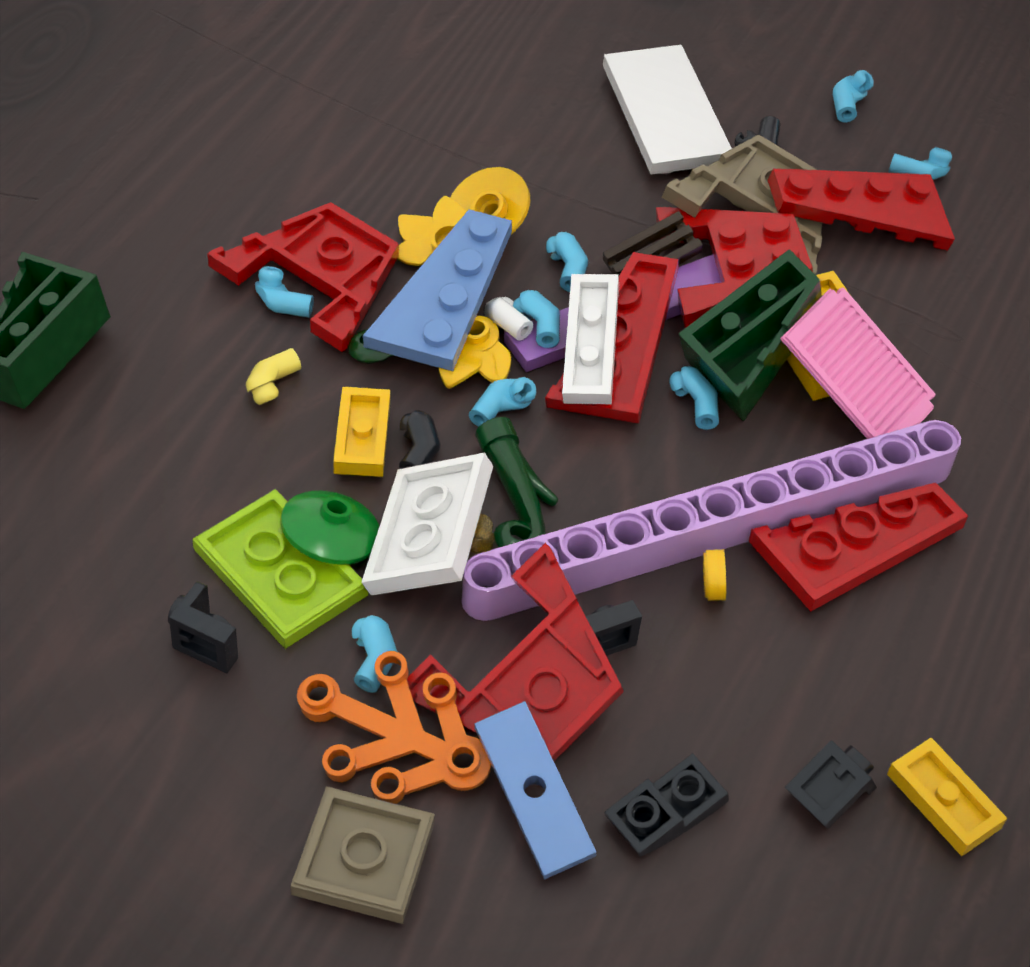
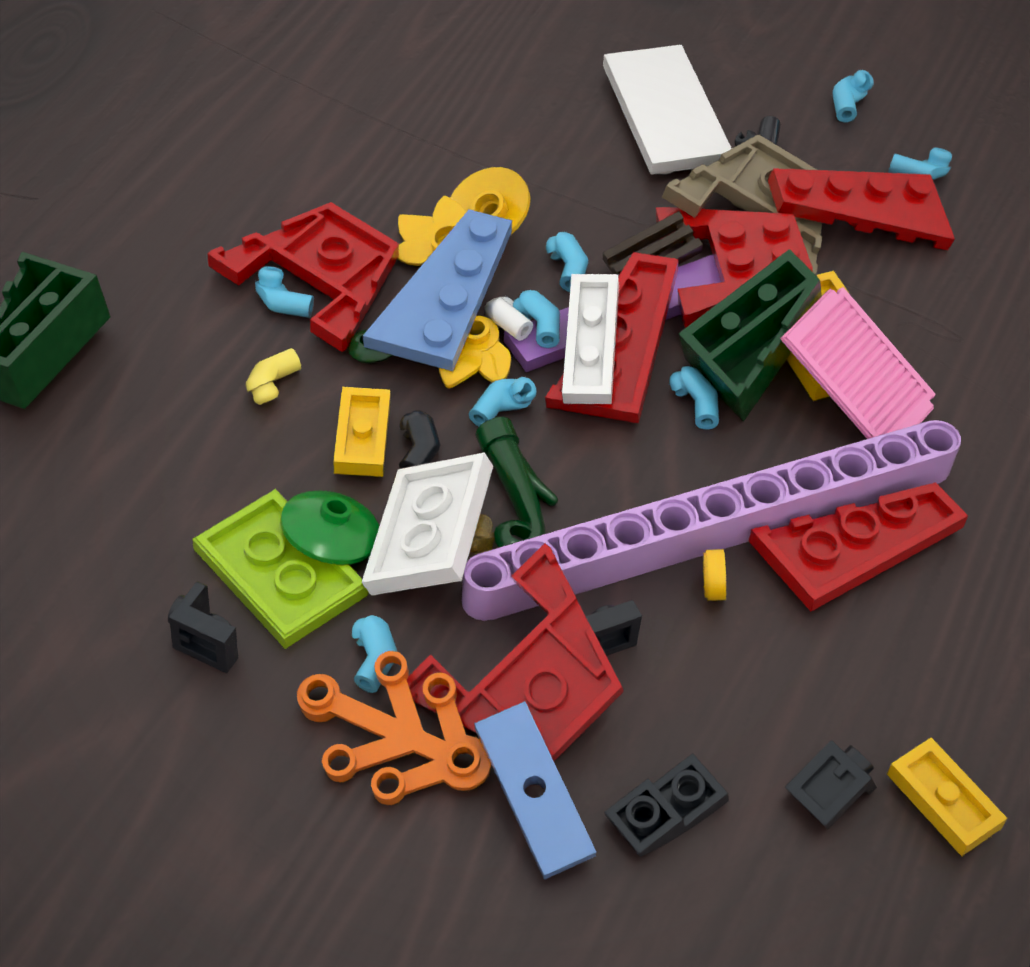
dark tan plate [291,786,435,924] -> none

